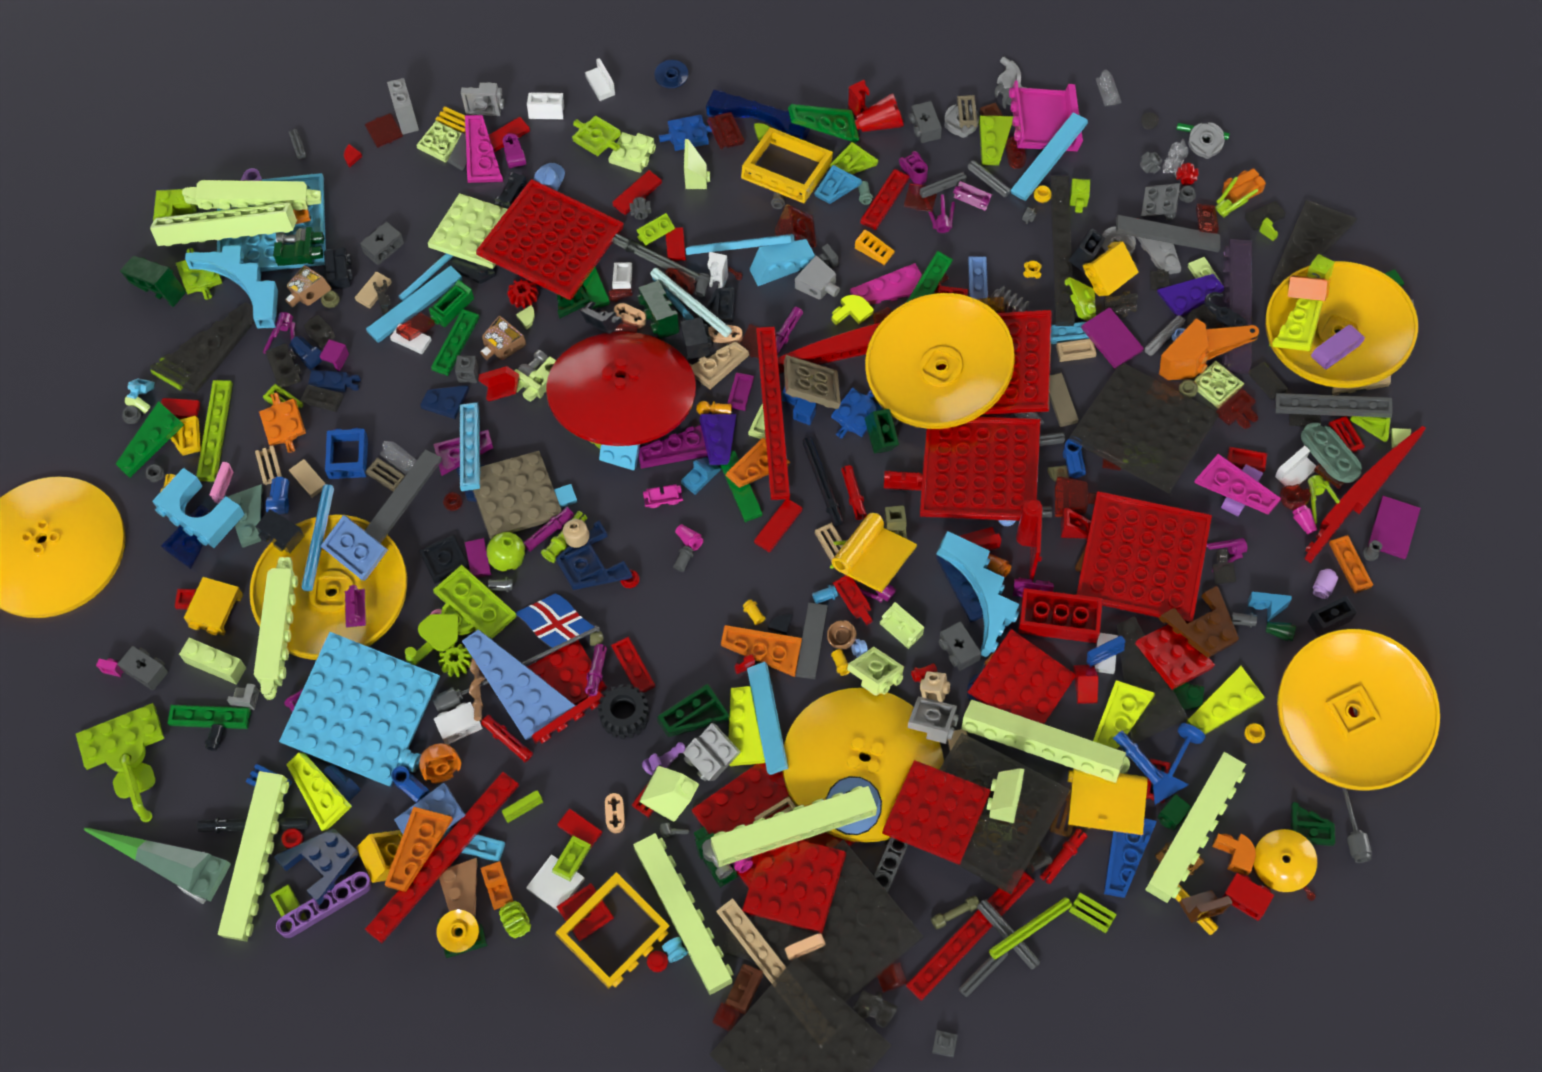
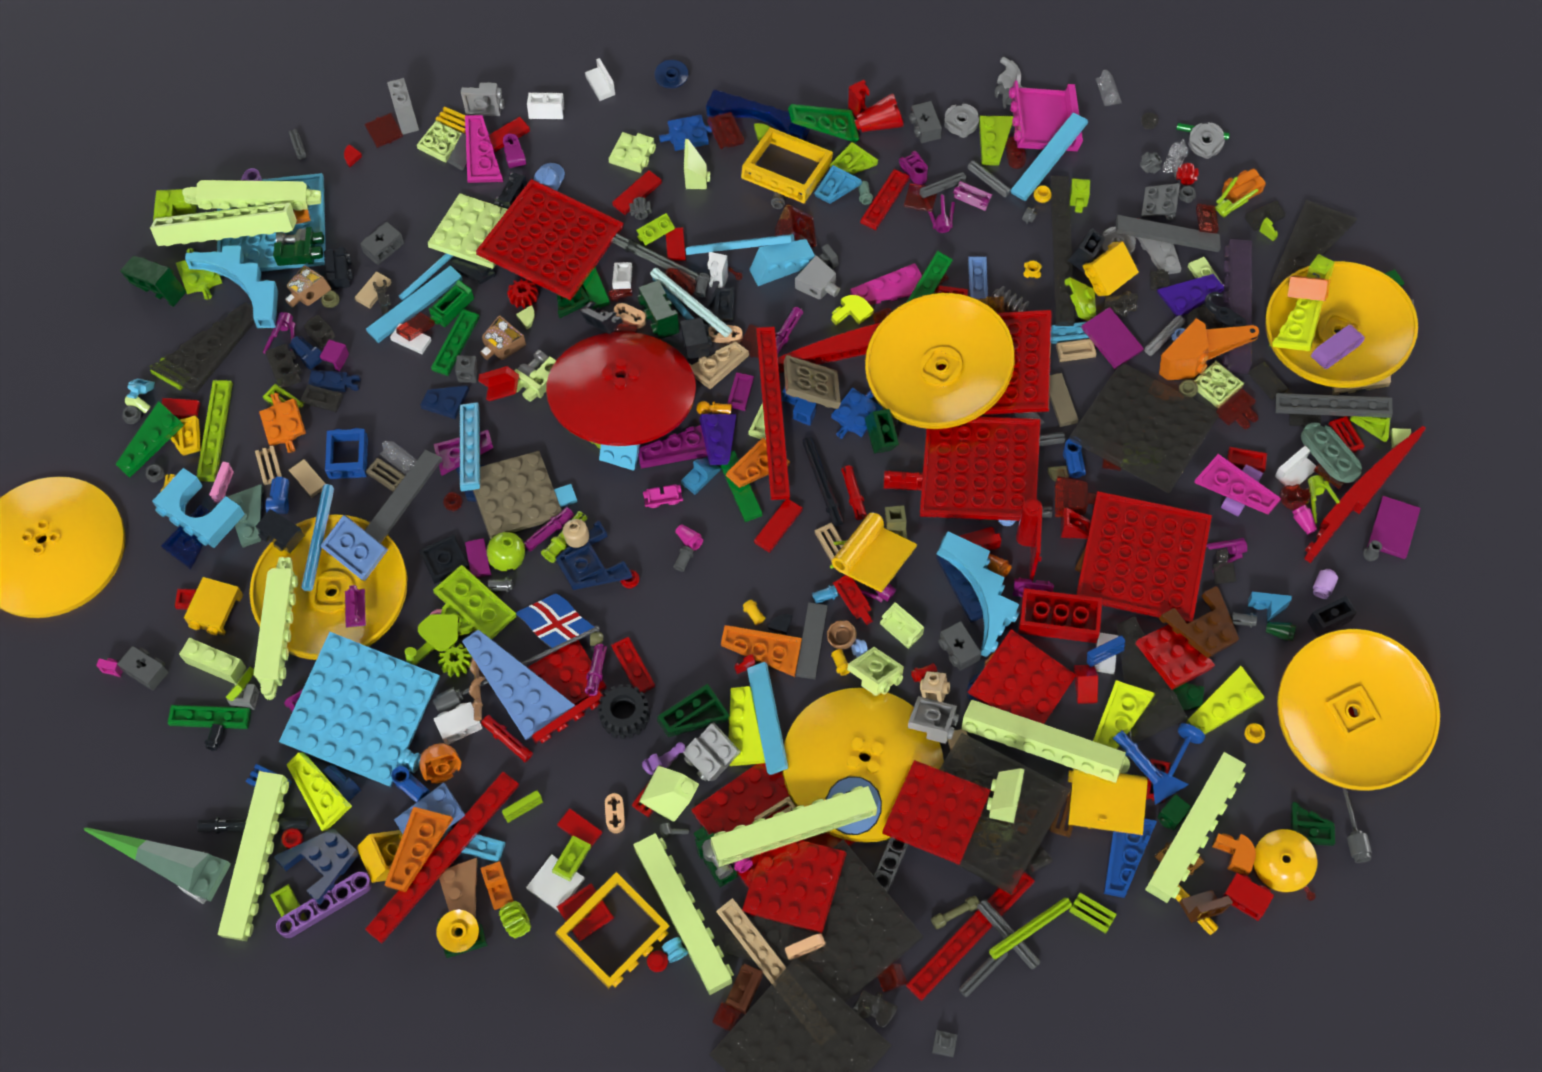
lime plate [76,703,165,822] -> none
lime plate [572,115,621,156] -> none
light orange slope [855,230,895,265] -> none
dark tan tile [957,95,977,128] -> none
copper tile [979,102,1003,116] -> none
red pin [1040,829,1088,884] -> none
orange tile [1329,535,1373,593] -> none
none -> lime tile [226,667,254,701]

